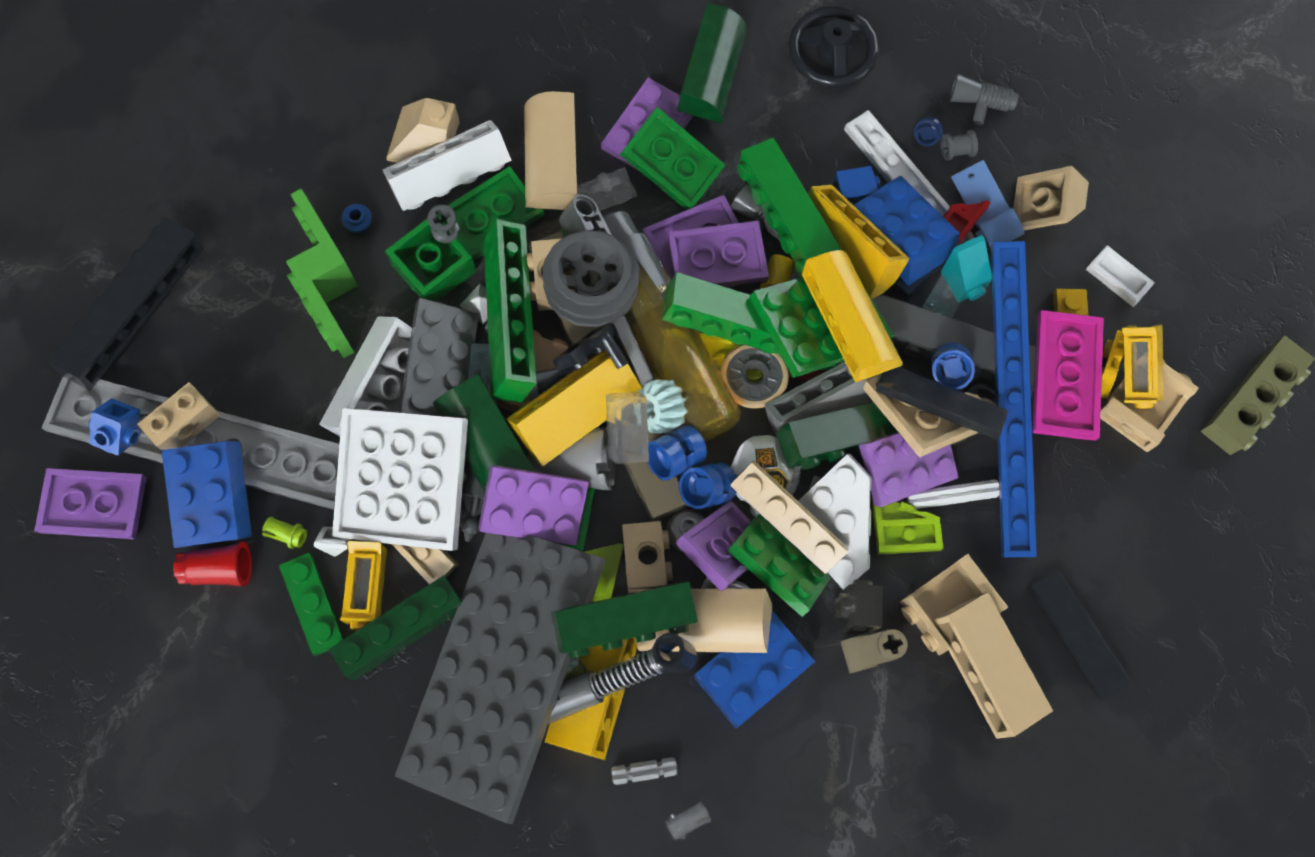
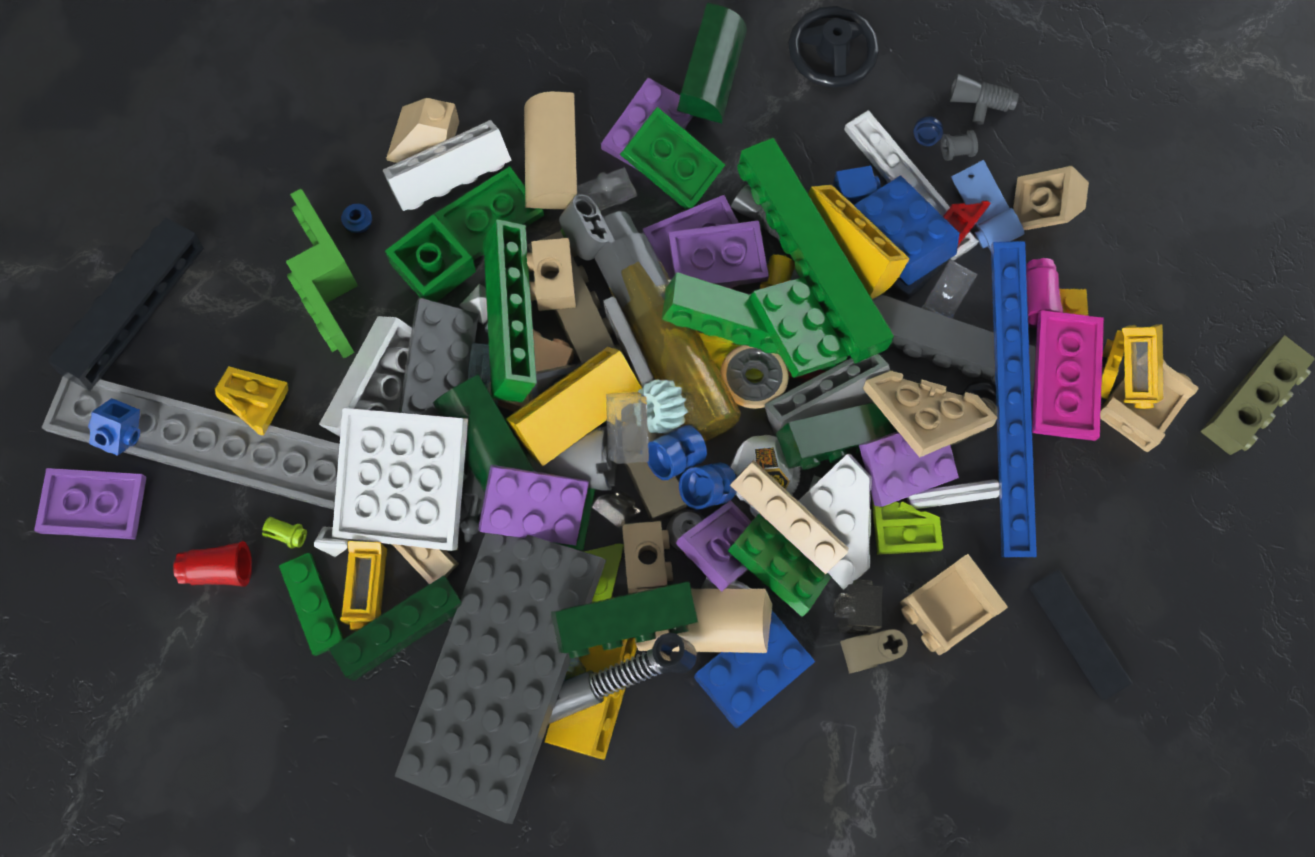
tan brick [137,382,221,451] -> none
blue brick [162,441,252,548] -> none
dark grey bush [427,205,460,243] -> none
dark grey wheel [542,230,640,327] -> none
black plate [552,323,628,371] -> none
light grey axle [611,757,678,785] -> none
clear pin [665,802,711,840] -> none
yellow brick [802,250,903,383] -> none
black tile [876,367,1008,440] -> none
blue wheel [931,342,975,390] -> none
tan brick [932,592,1053,739] -> none
teal slope [941,235,992,303] -> none
white tile [1086,245,1155,307] -> none
none -> yellow wing [215,366,289,436]
none -> clear smoke plate [592,491,641,527]
none -> dark pink plant [1026,258,1064,328]

